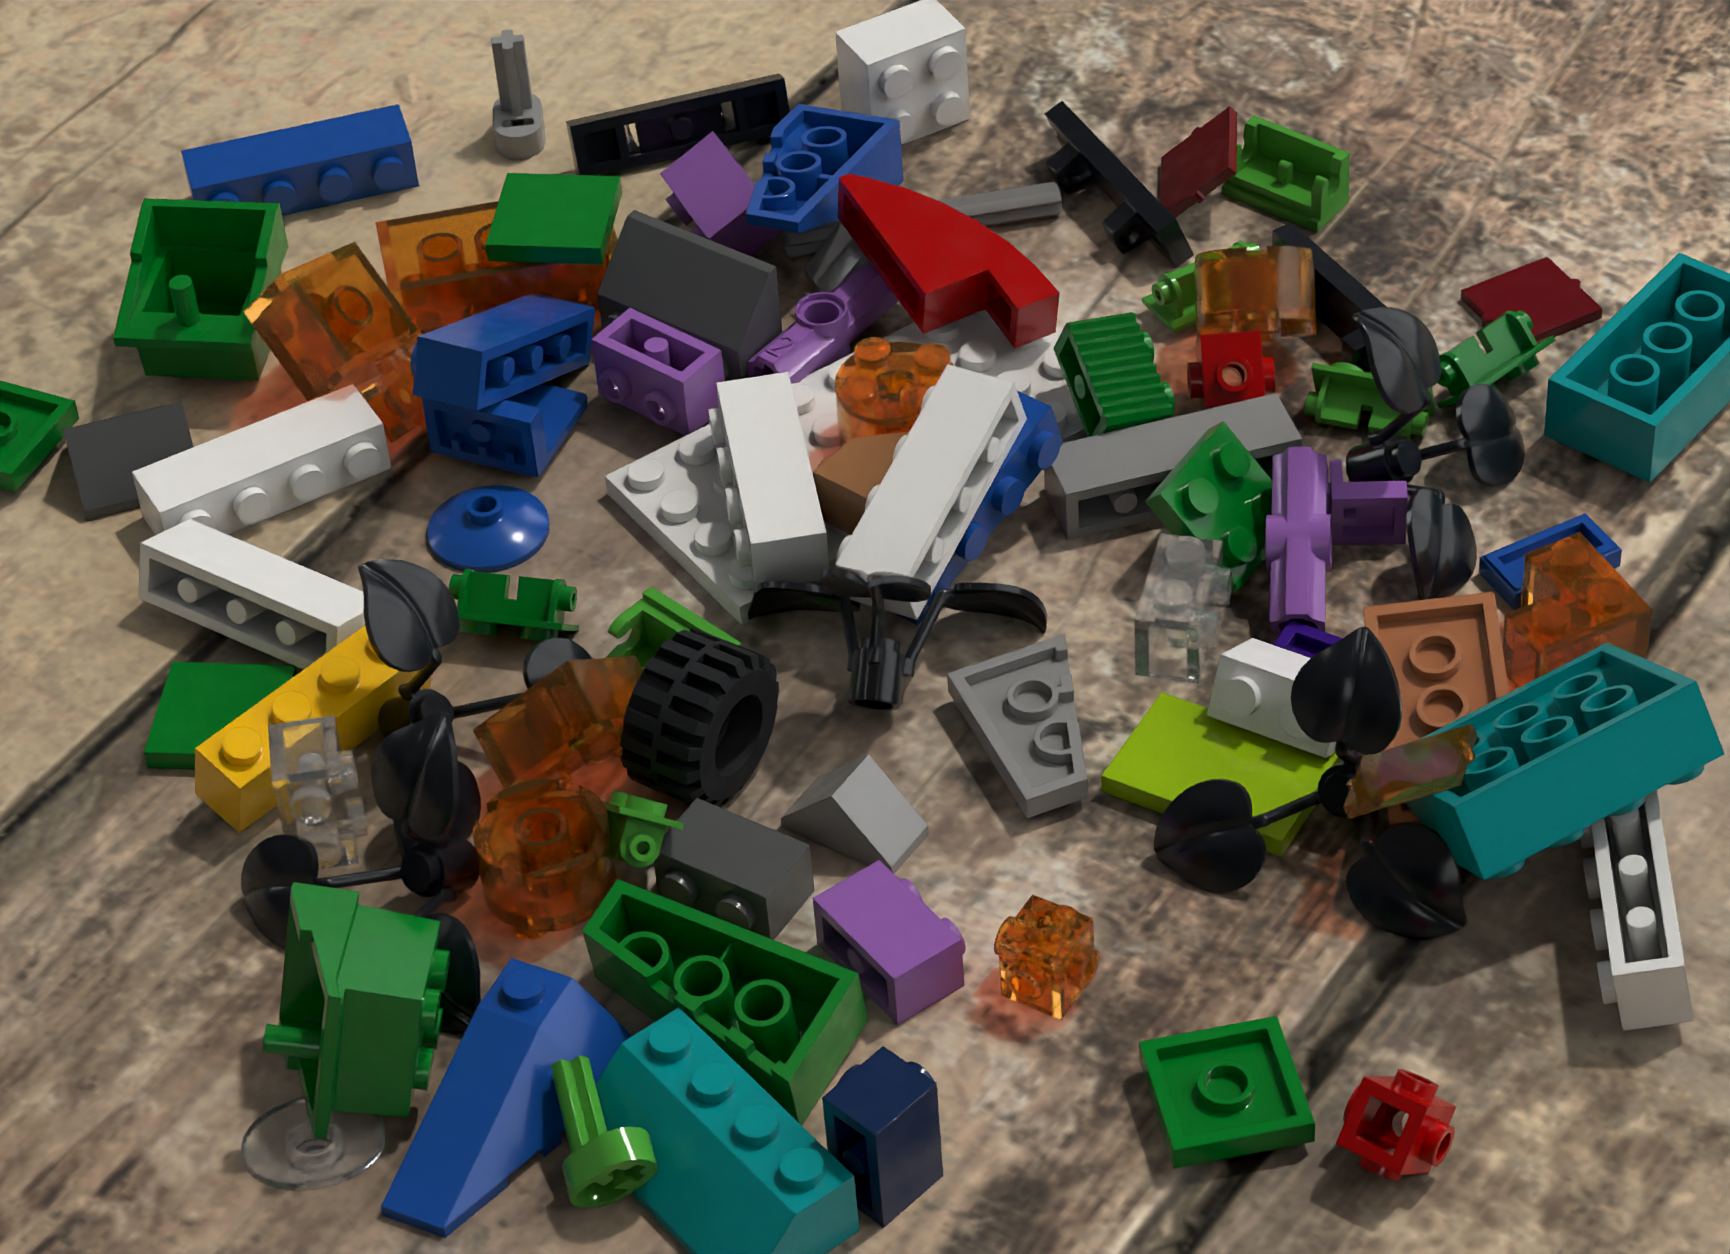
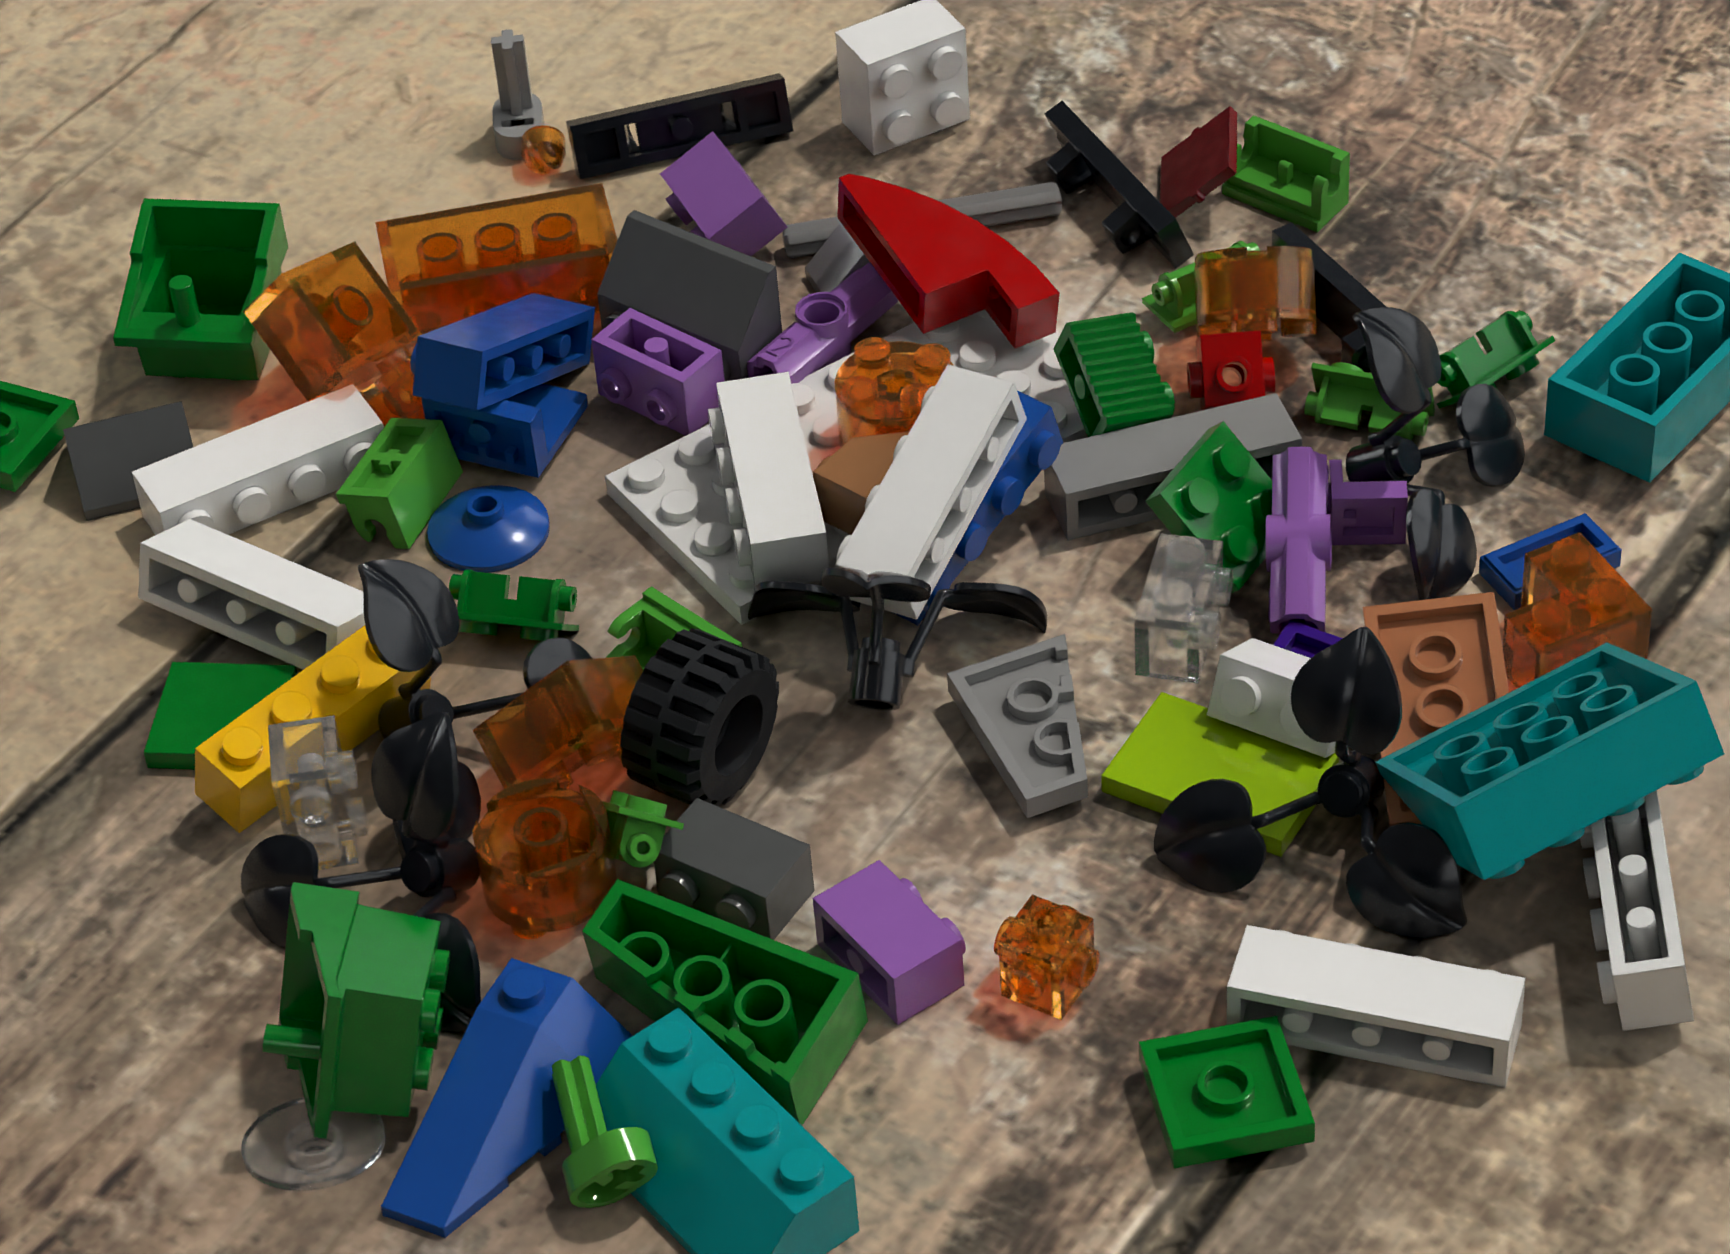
blue brick [181,104,419,216] -> none
green tile [485,173,622,265] -> none
blue wedge [746,104,904,233] -> none
light grey slope [781,754,929,874] -> none
dark blue brick [822,1046,943,1228] -> none
red brick [1336,1069,1457,1181] -> none
clear orange piece [1343,724,1478,818] -> none
dark red piece [1461,257,1603,341] -> none
none -> bright green hinge [336,418,463,549]
none -> clear orange hinge [521,125,566,175]
none -> white brick [1227,925,1525,1088]

